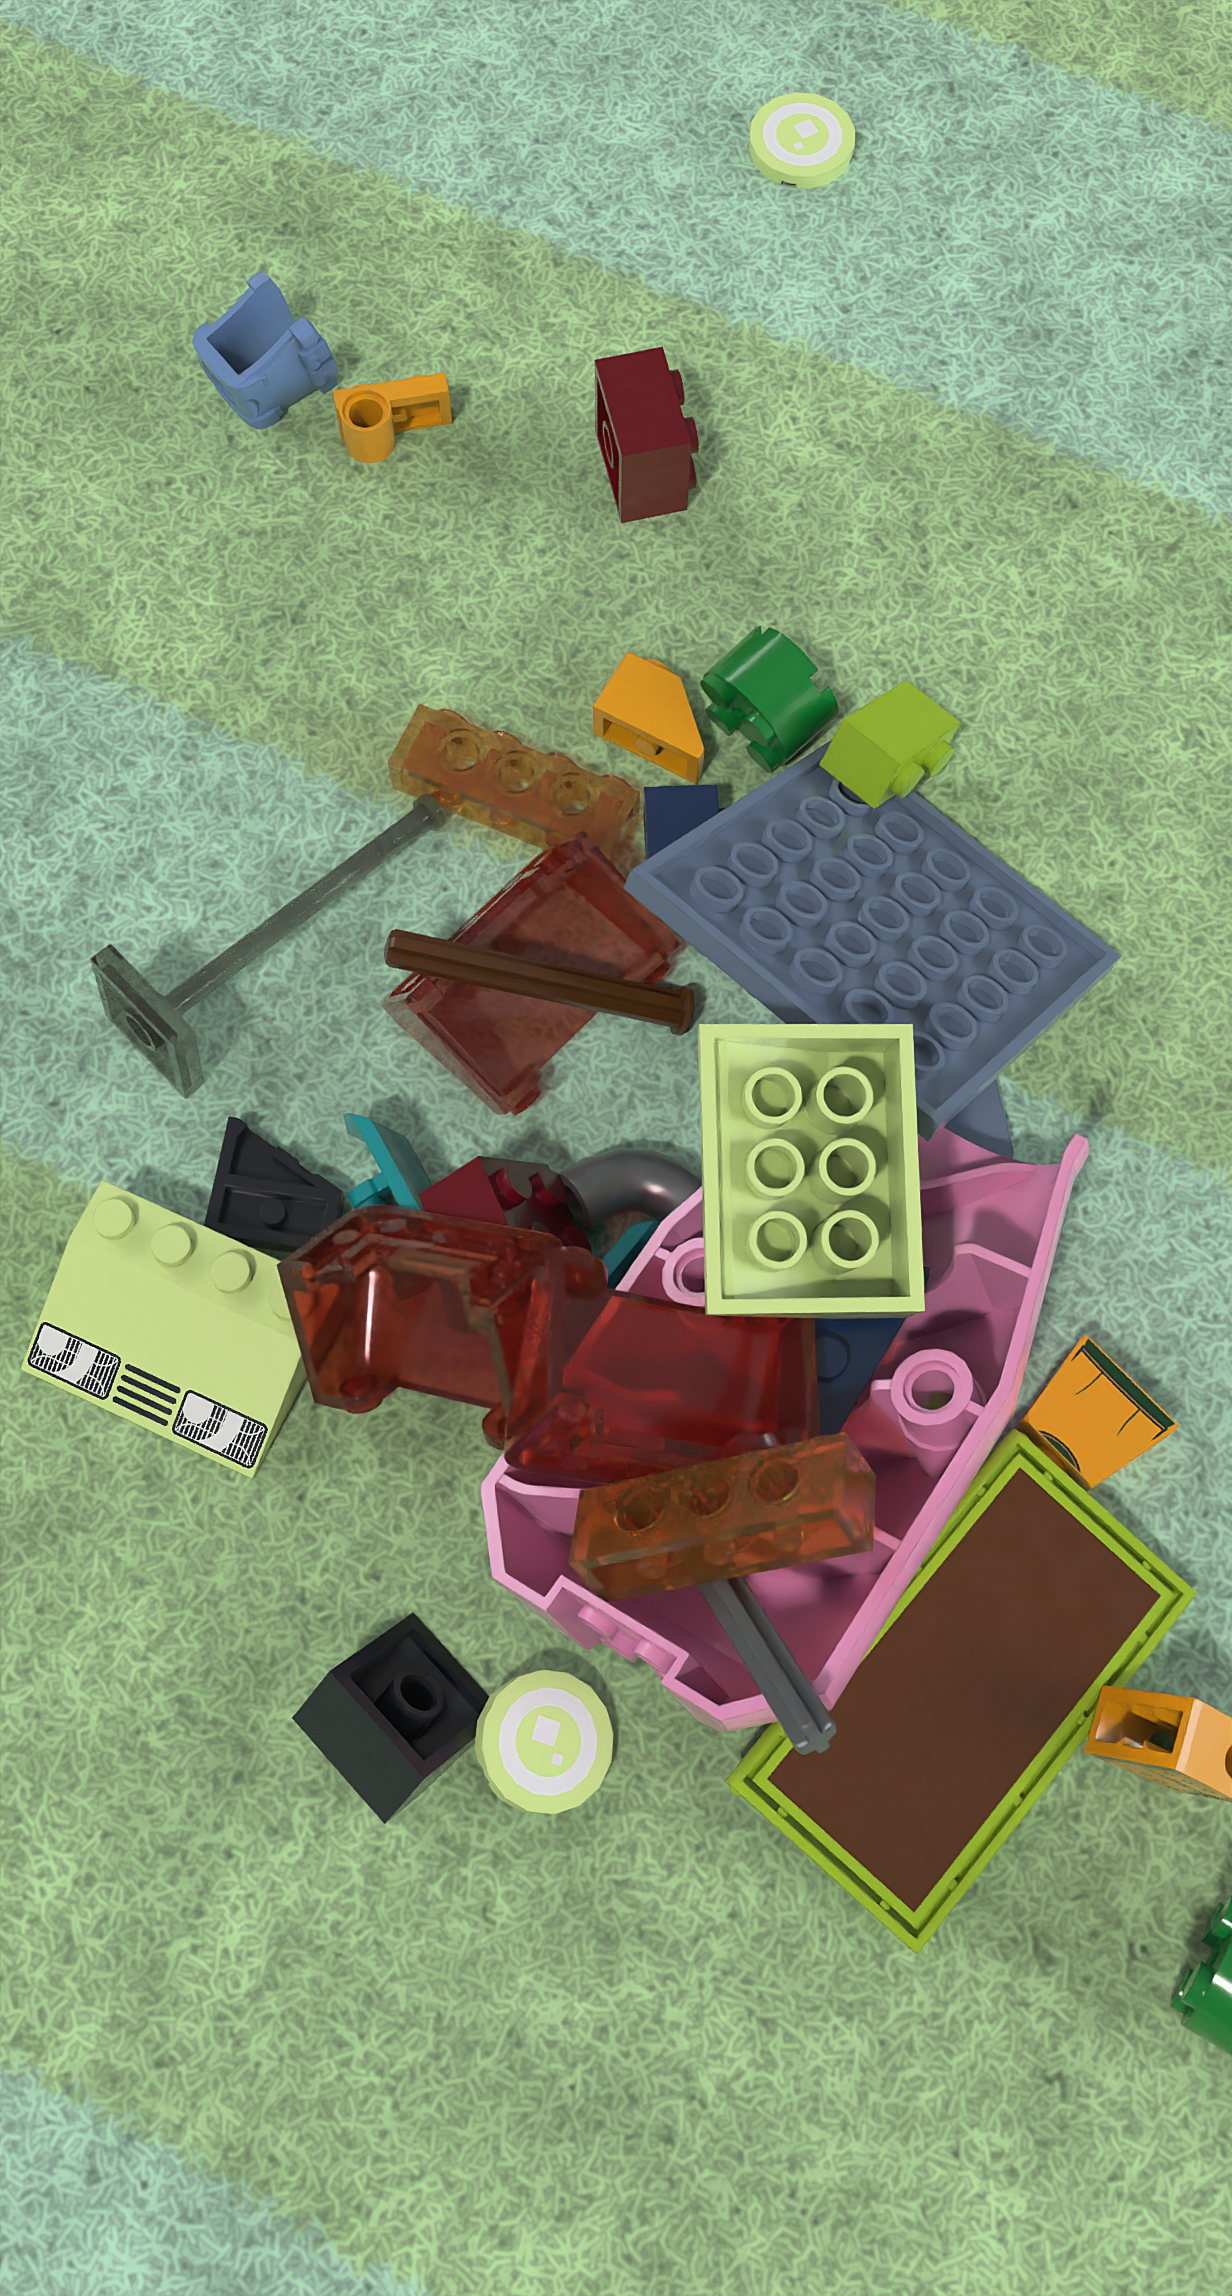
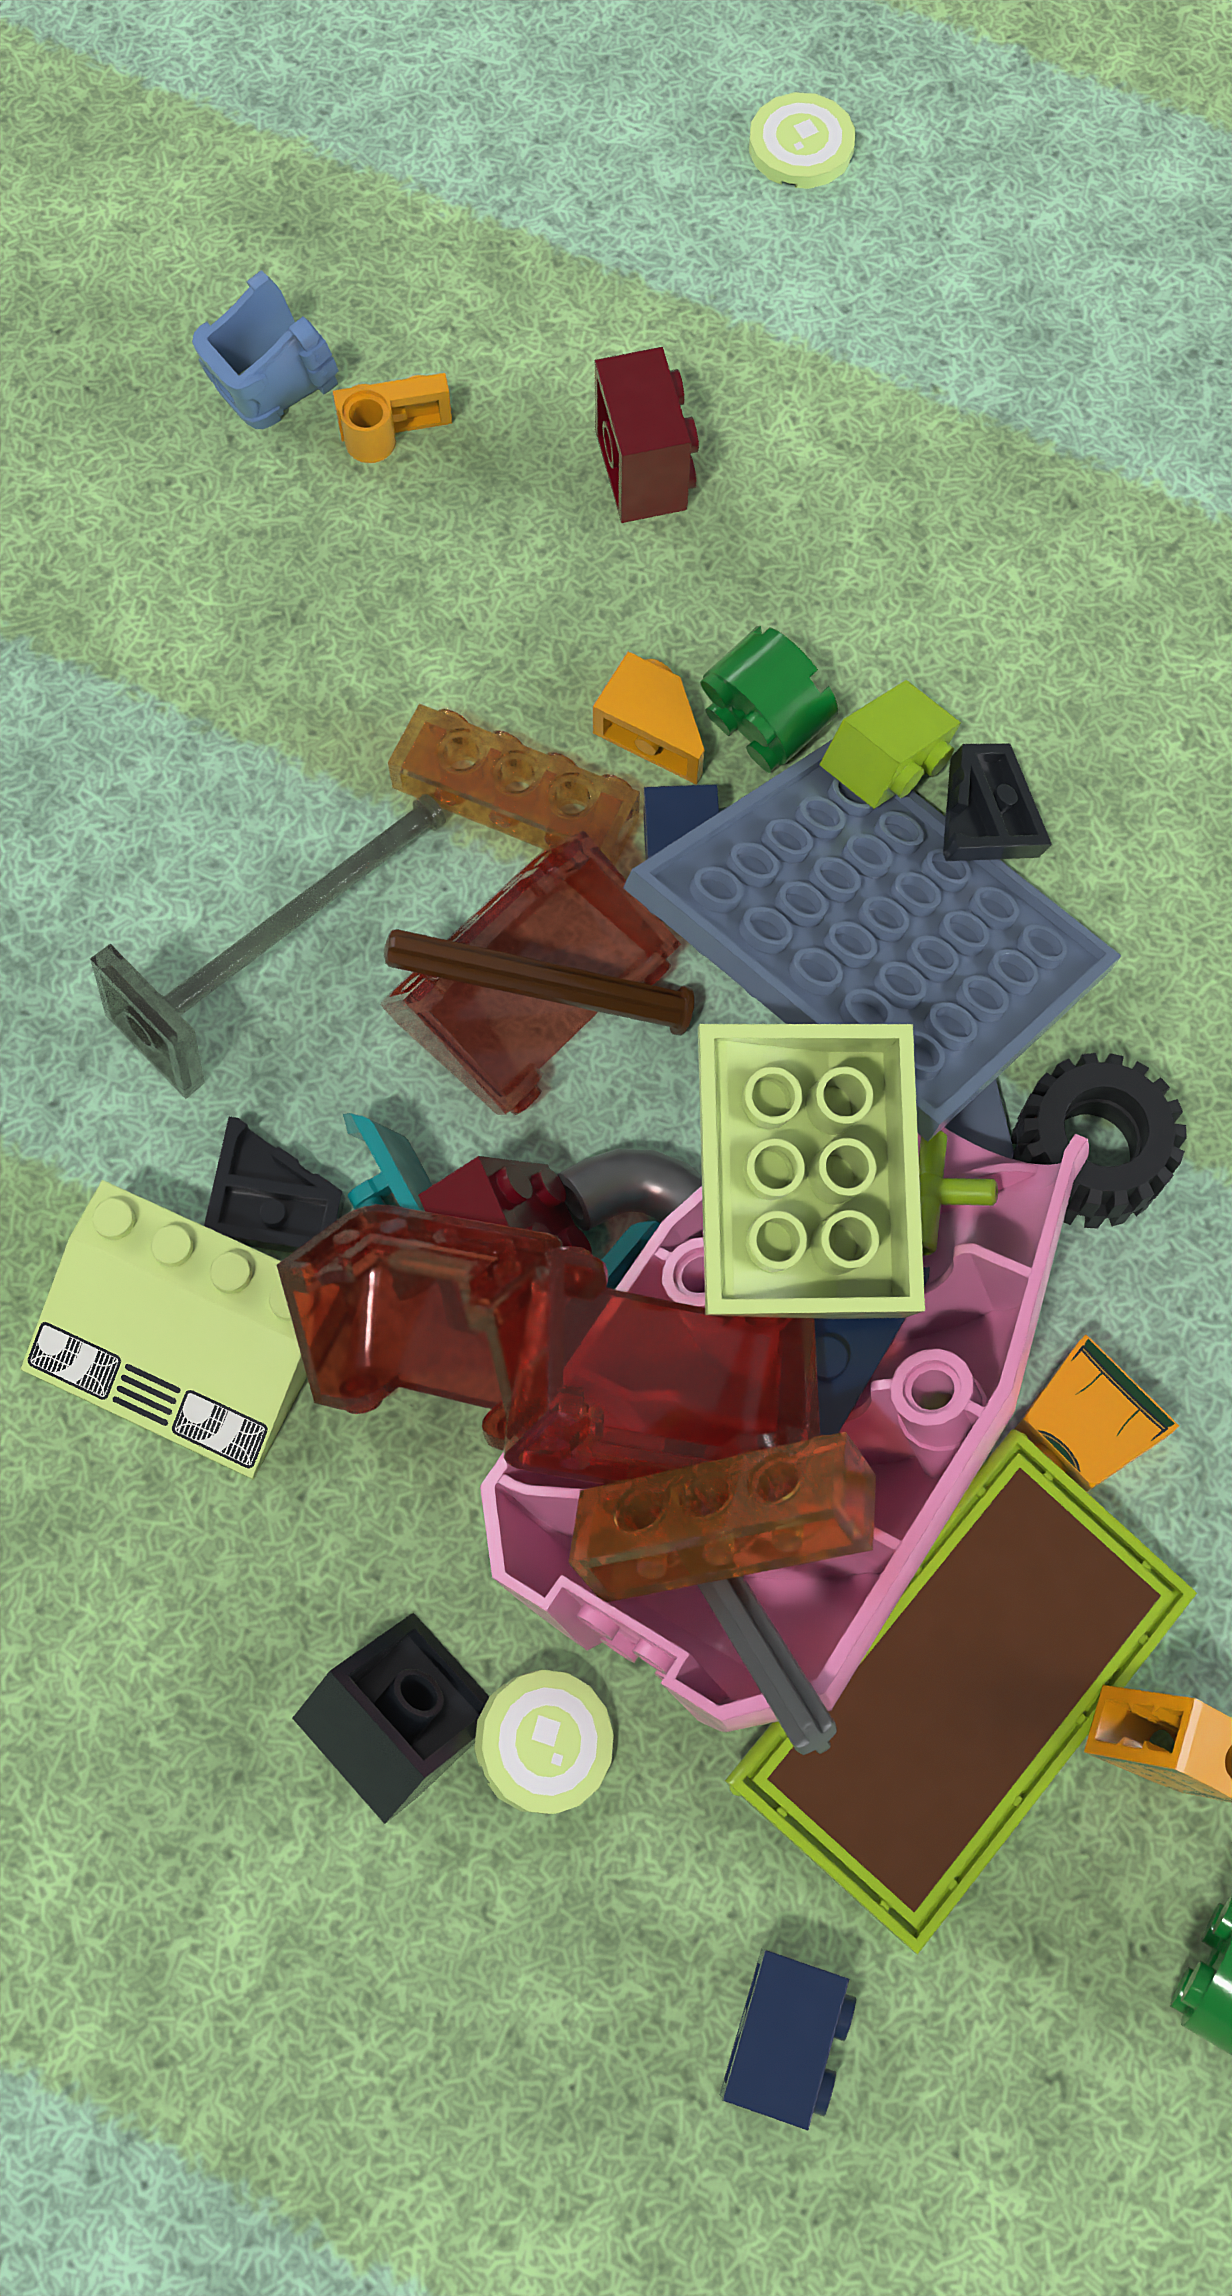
none -> dark blue brick [719,1948,856,2131]
none -> lime piece [919,1130,998,1256]
none -> black wing [943,743,1052,861]
none -> black tyre [1011,1053,1187,1229]

